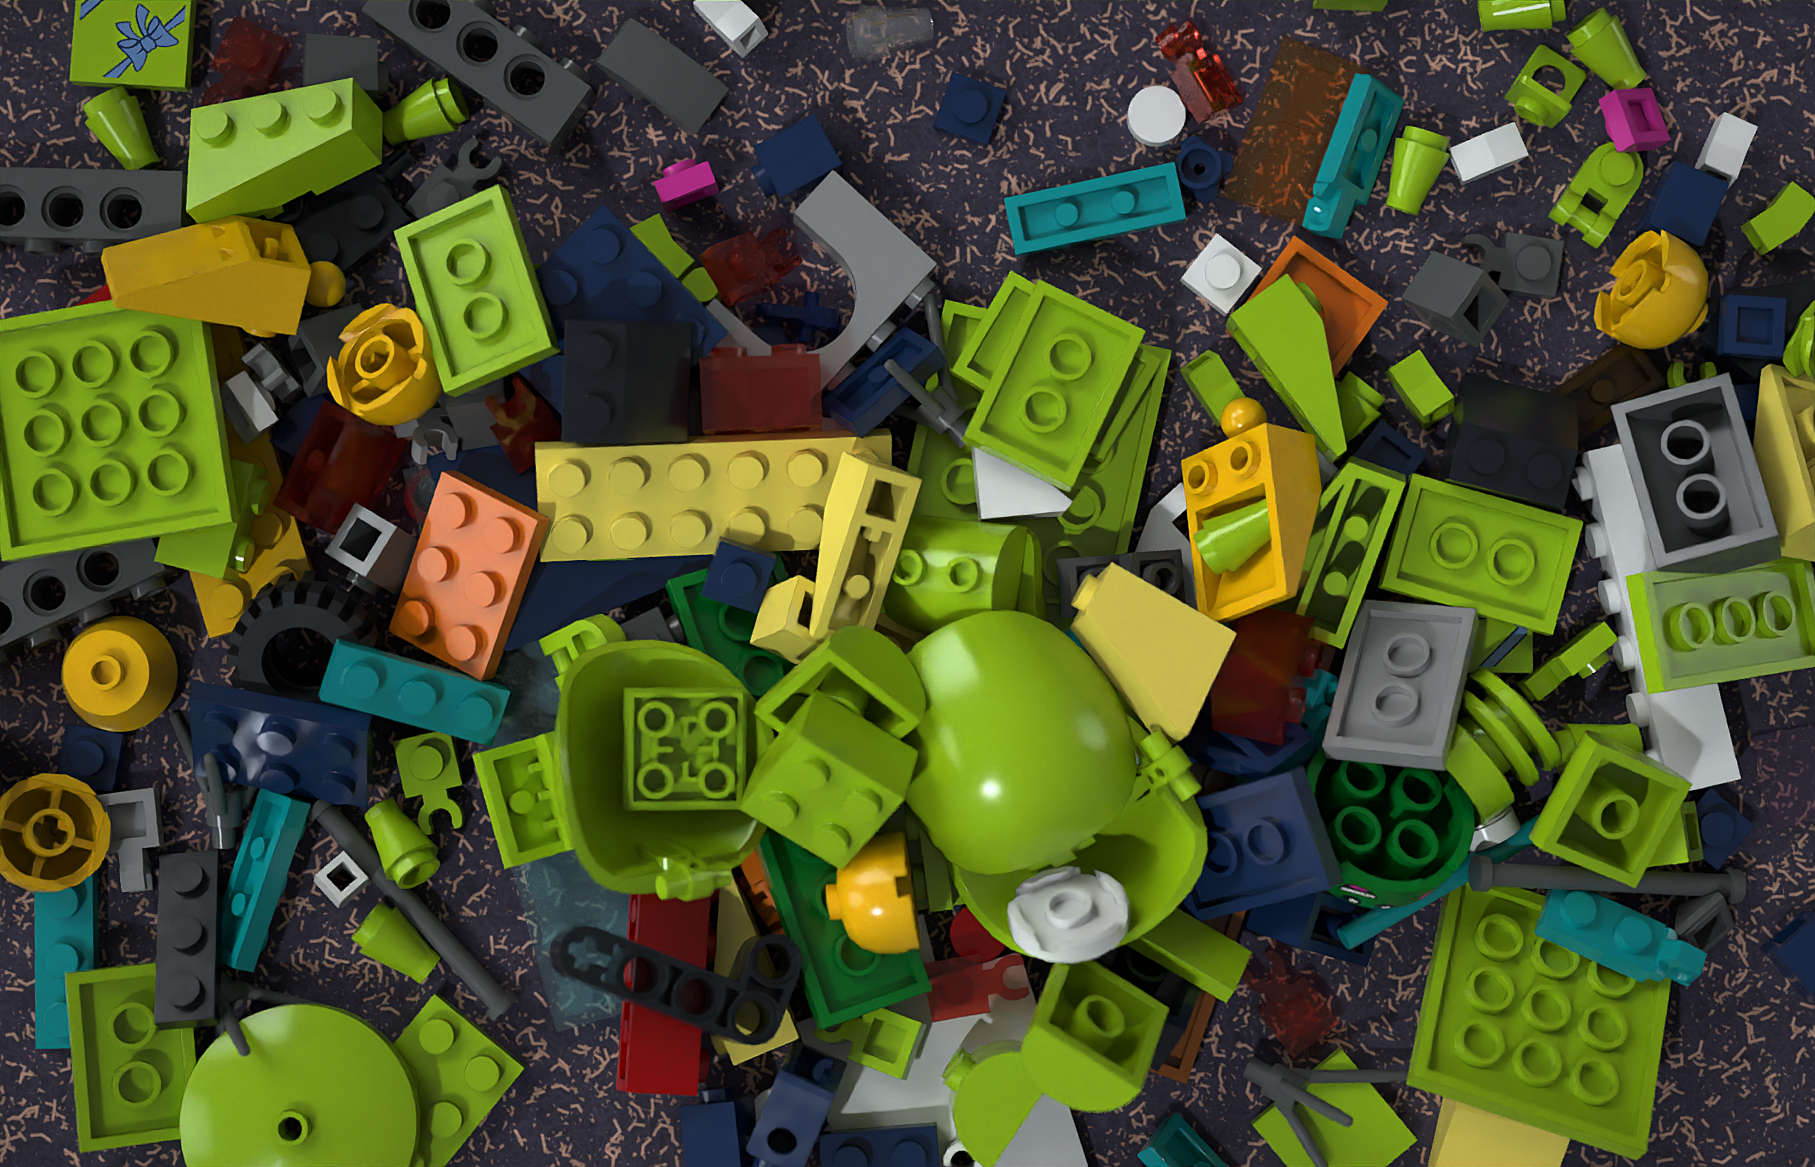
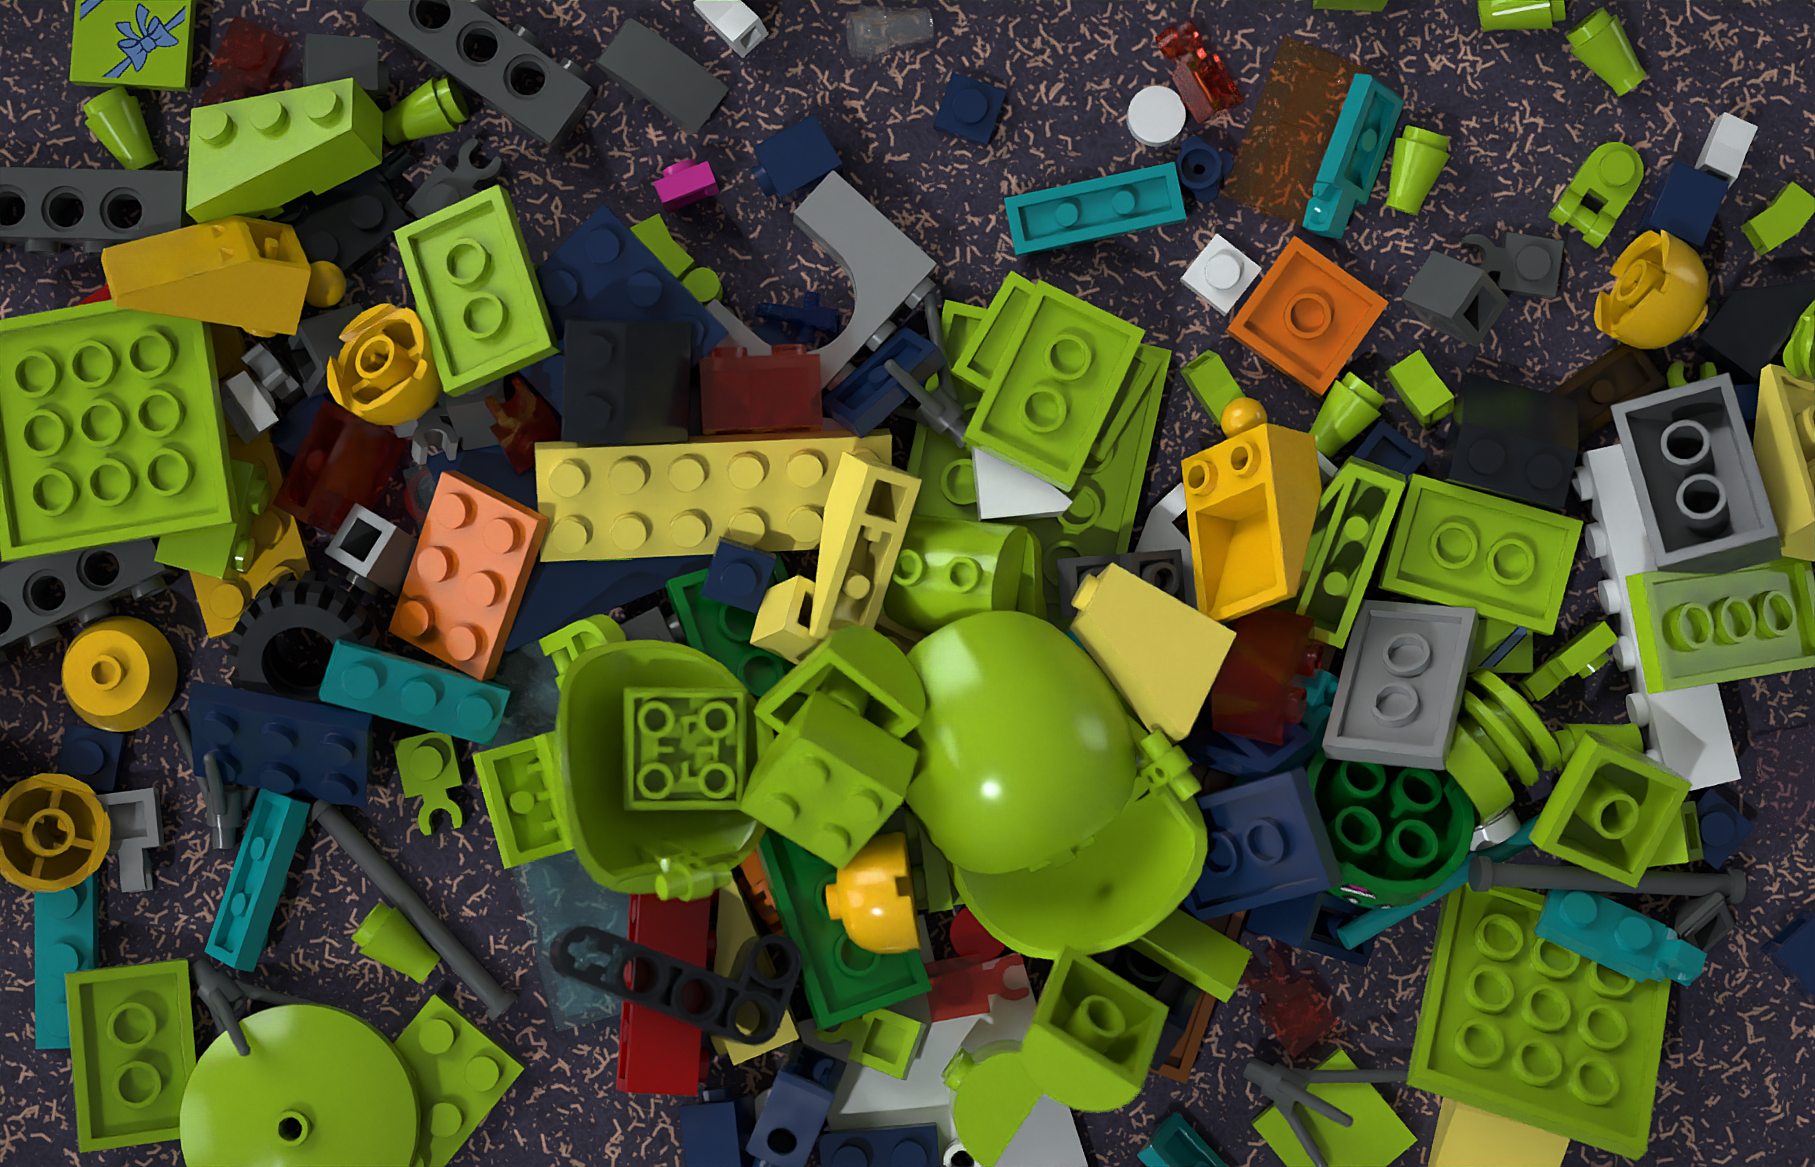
black plate [154,850,223,1030] -> none
white piece [314,851,371,908] -> none
lime cone [365,799,440,889] -> none
clear red plate [699,228,803,307] -> none
white tile [1008,866,1130,963] -> none
lime cone [1193,498,1271,575] -> none
lime slope [1225,274,1347,465] -> none
white piece [1448,122,1529,185] -> none
lime bracket [1504,45,1586,129] -> none
dark pink plate [1598,88,1671,153] -> none
dark blue plate [1717,294,1786,360] -> none

